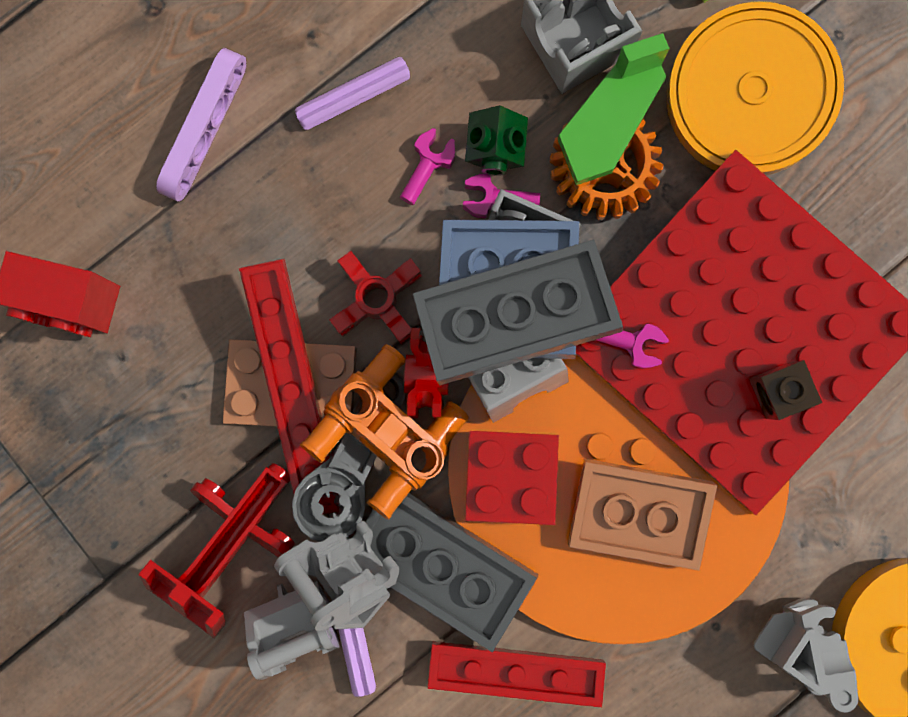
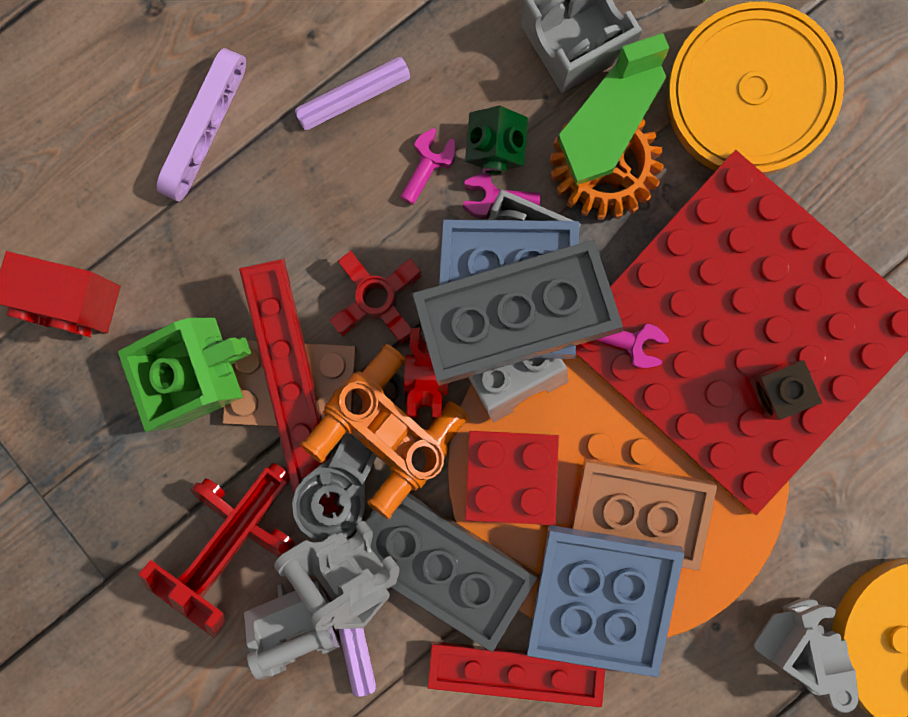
none -> bright green hinge [118,318,252,433]
none -> sand blue plate [527,525,684,677]

